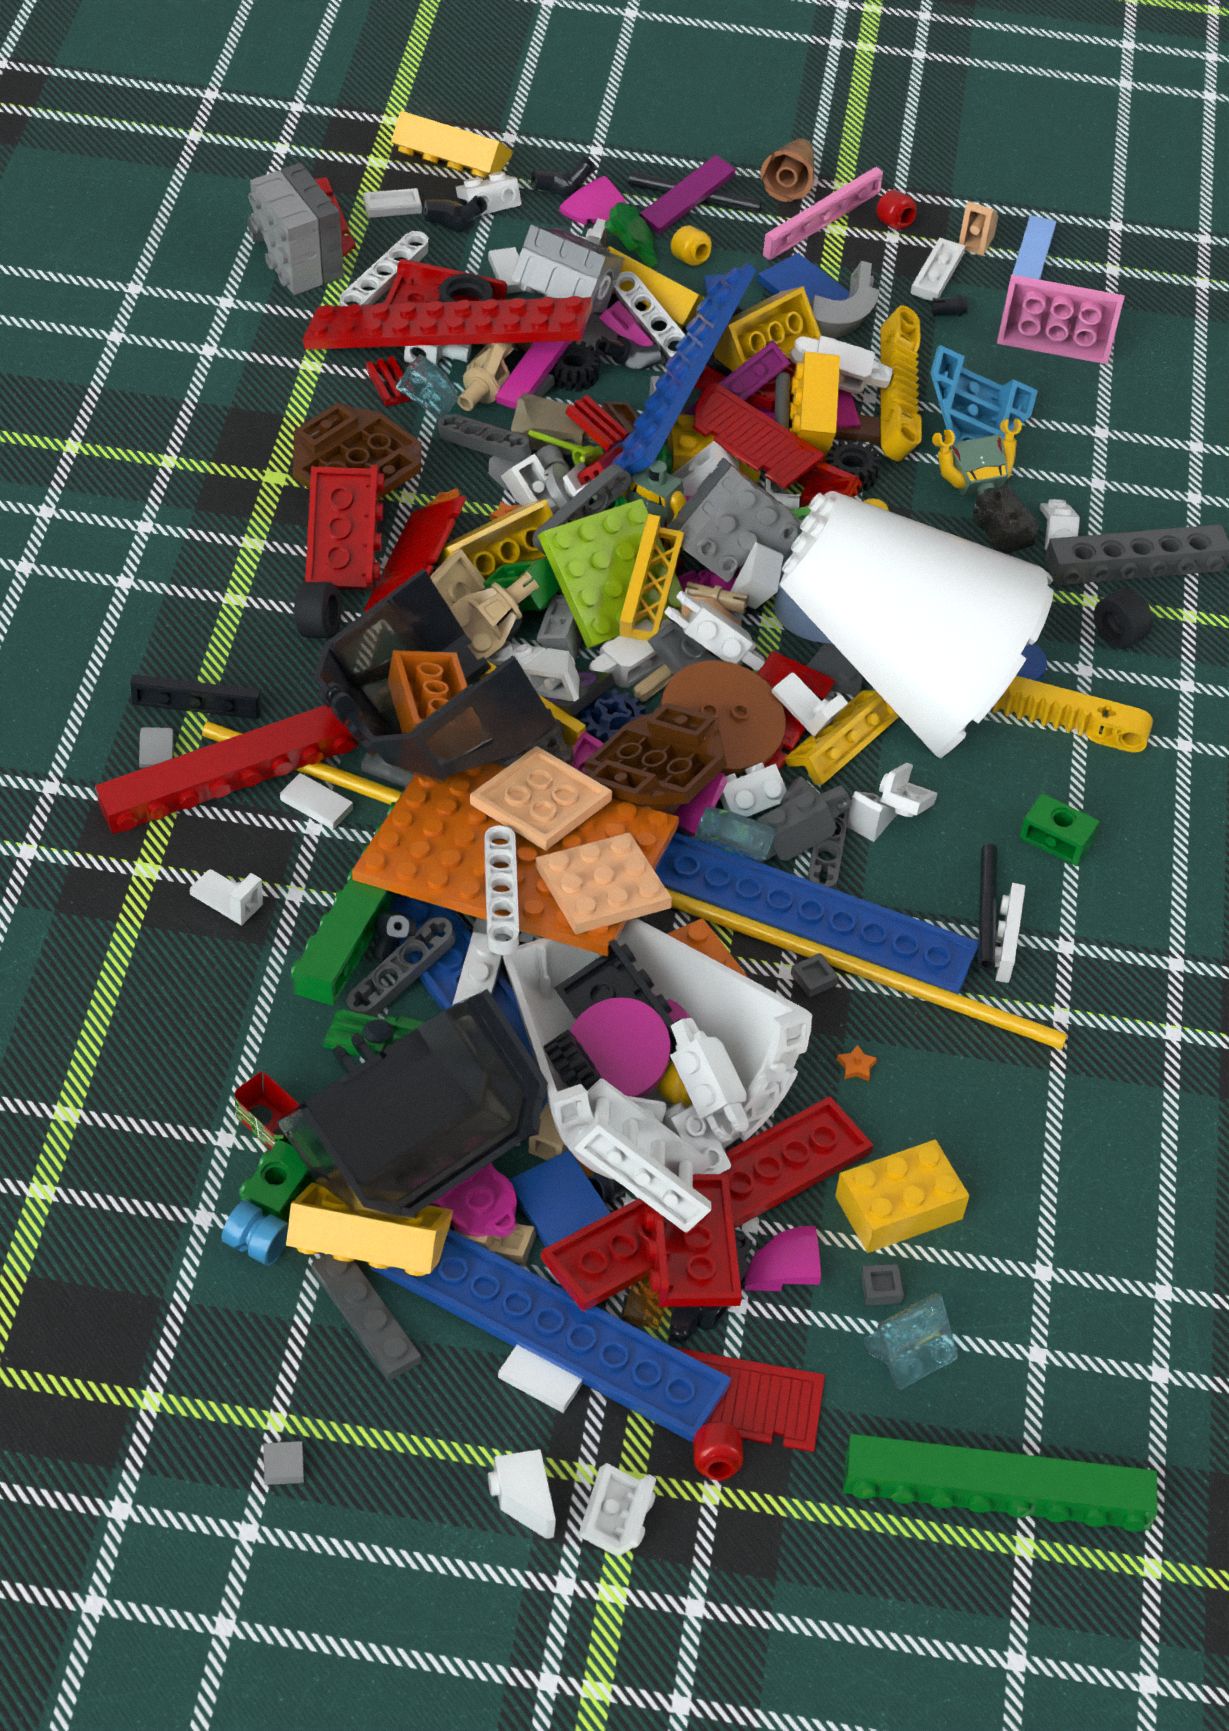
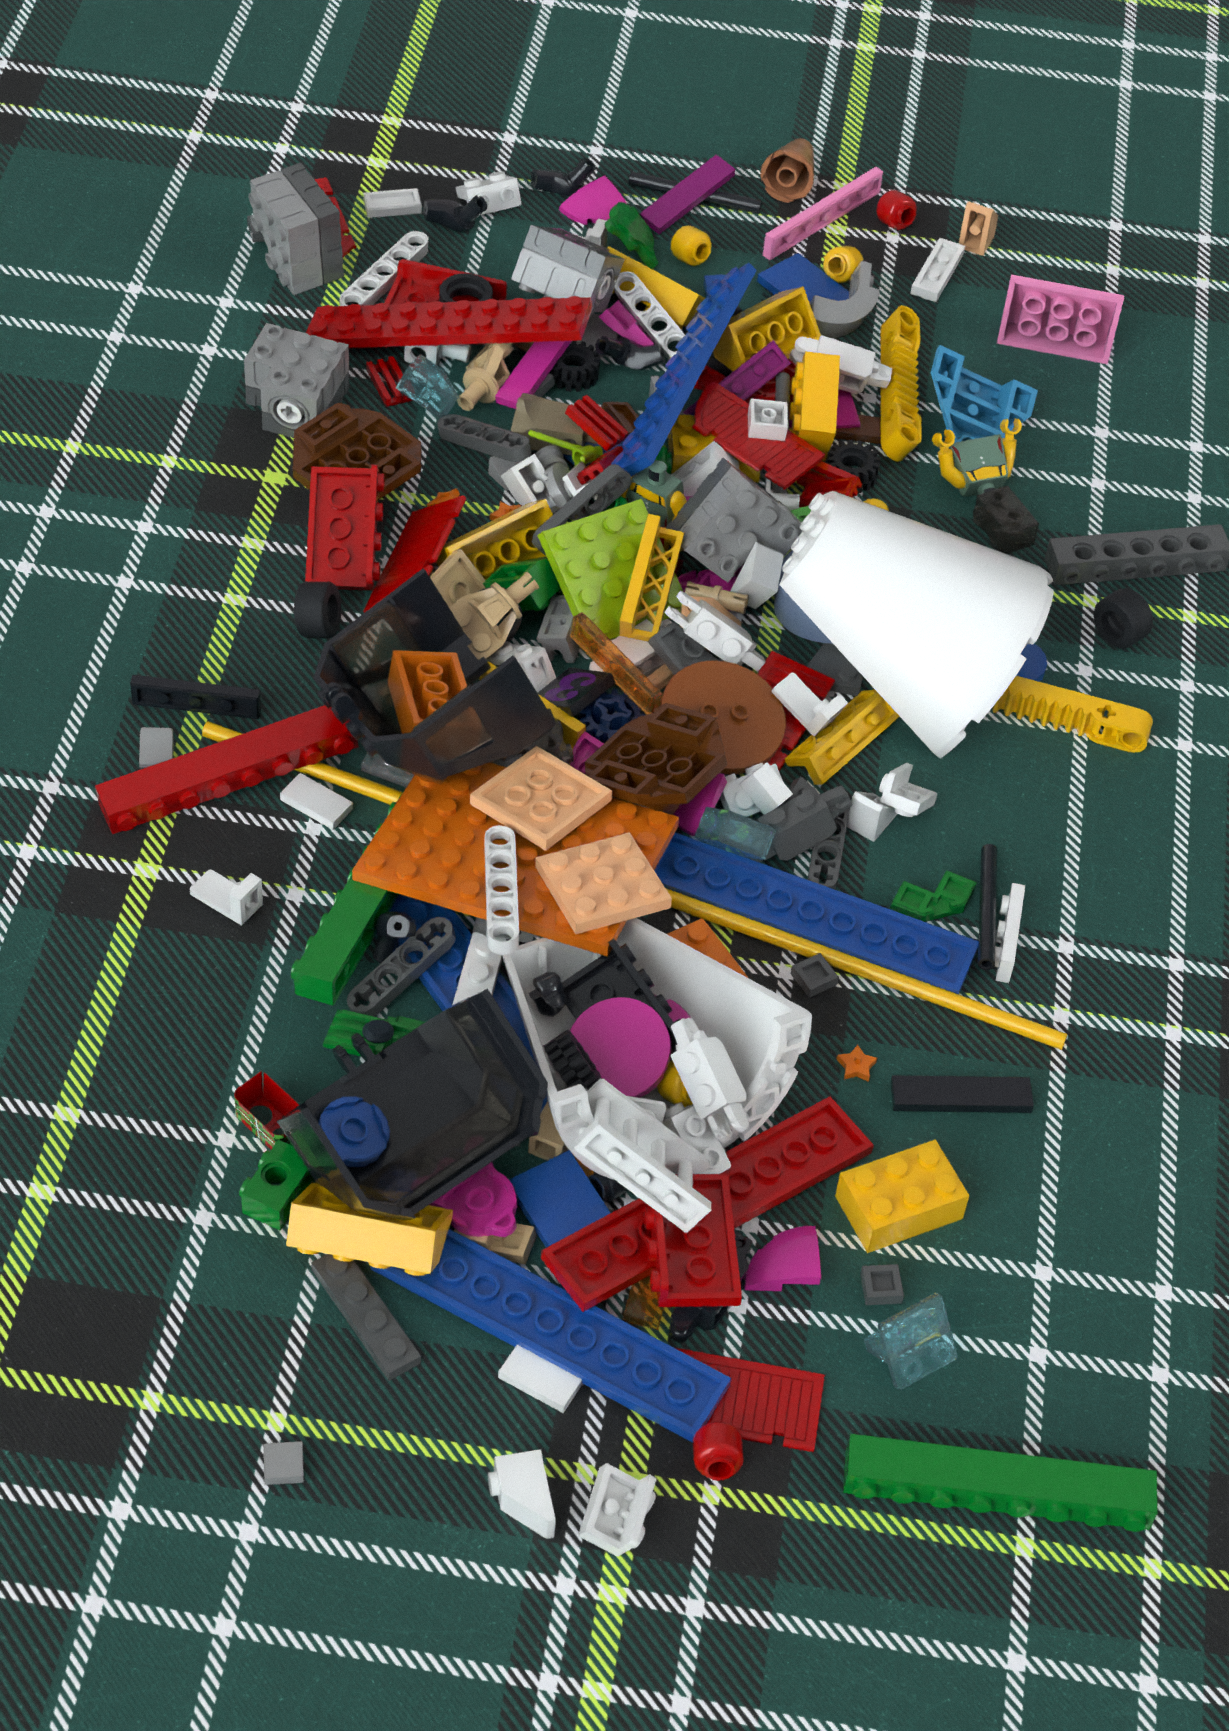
dark azure wheel [221,1200,289,1266] -> none
yellow slope [391,111,513,179] -> none
white tile [488,247,524,294] -> none
white slope [522,648,580,702] -> none
black pin [932,294,968,317] -> none
light blue tile [1012,215,1057,280] -> none
green brick [1019,793,1100,866] -> none
white bracket [1040,499,1080,551] -> none
none -> light grey piece [244,323,349,438]
none -> blue tile [318,1096,390,1167]
none -> black arm [529,972,567,1017]
none -> clear orange tile [570,612,663,715]
none -> white piece [739,763,793,815]
none -> white piece [748,398,788,441]
none -> yellow head [823,246,863,283]
none -> green tile [890,870,977,922]
none -> black tile [890,1075,1034,1113]

